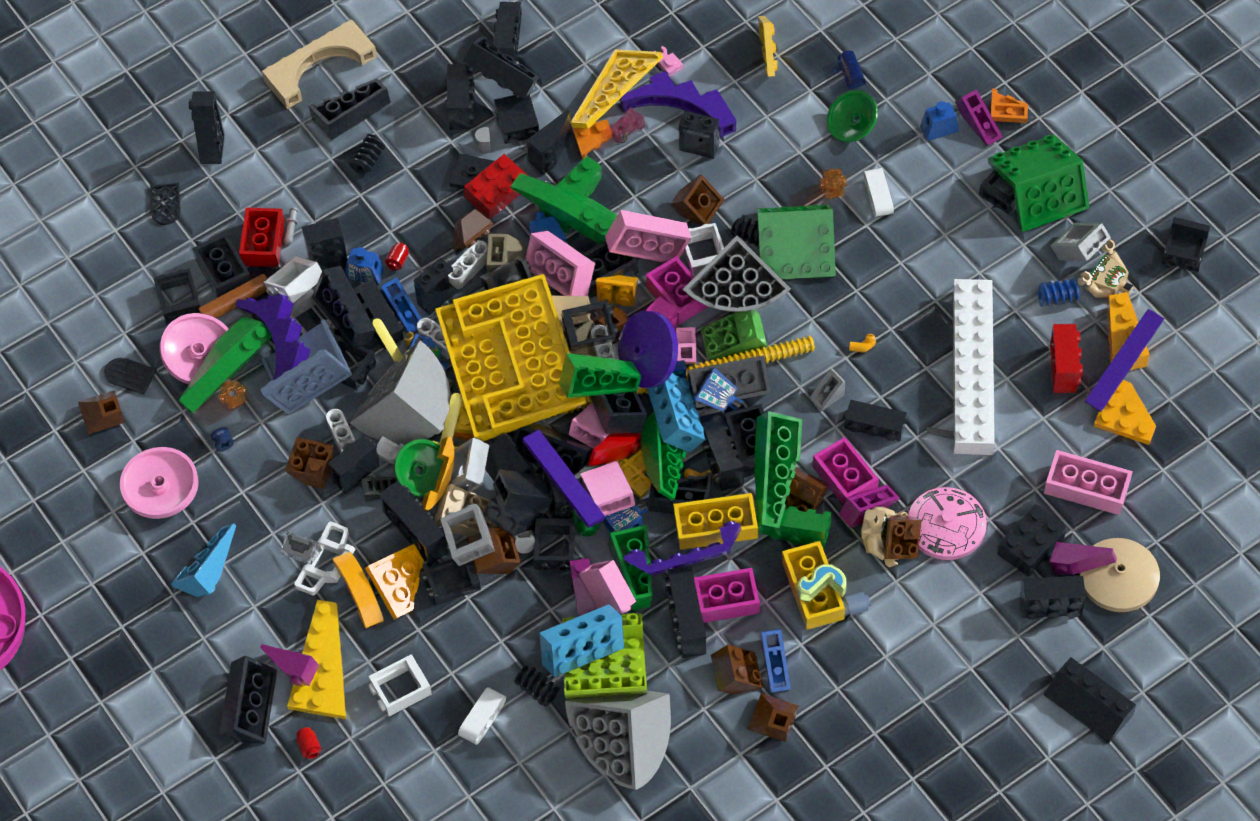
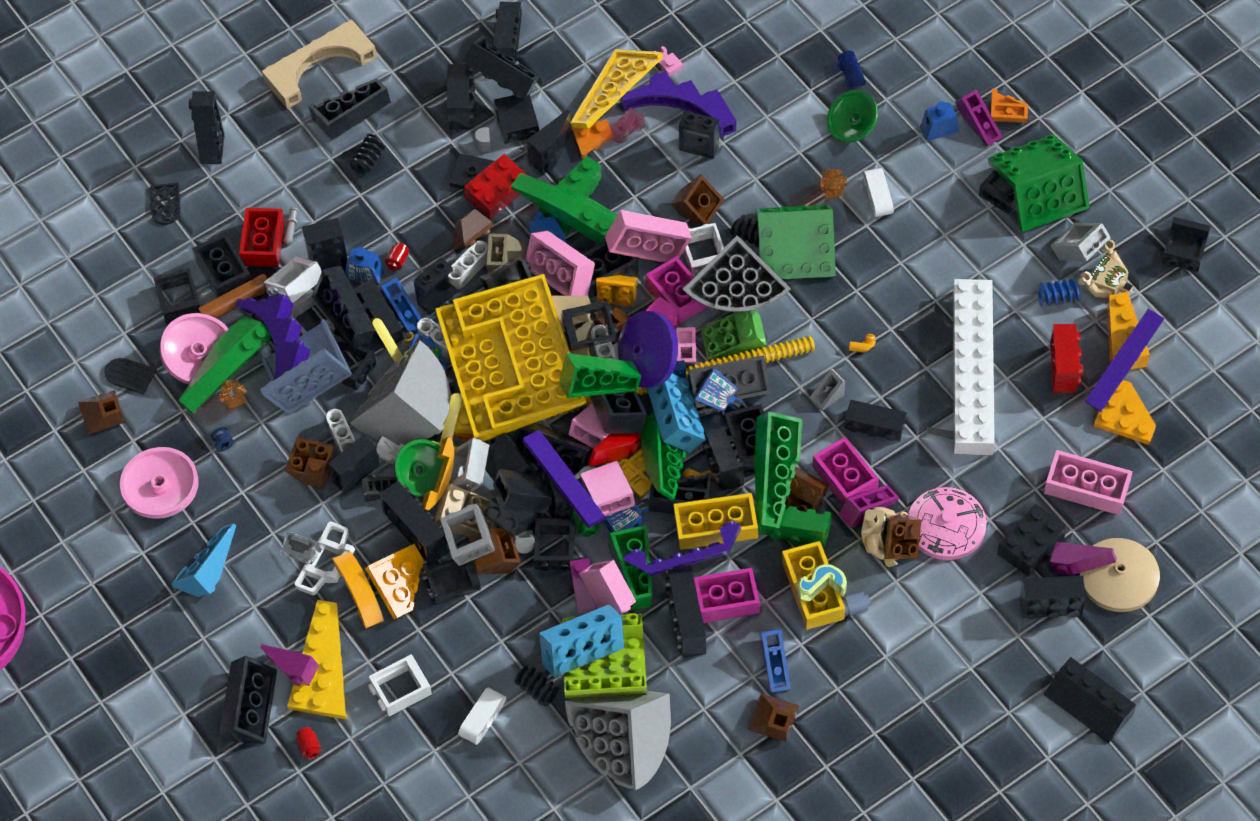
reddish brown slope [711,644,763,694] -> none
yellow plate [758,16,778,77] -> none

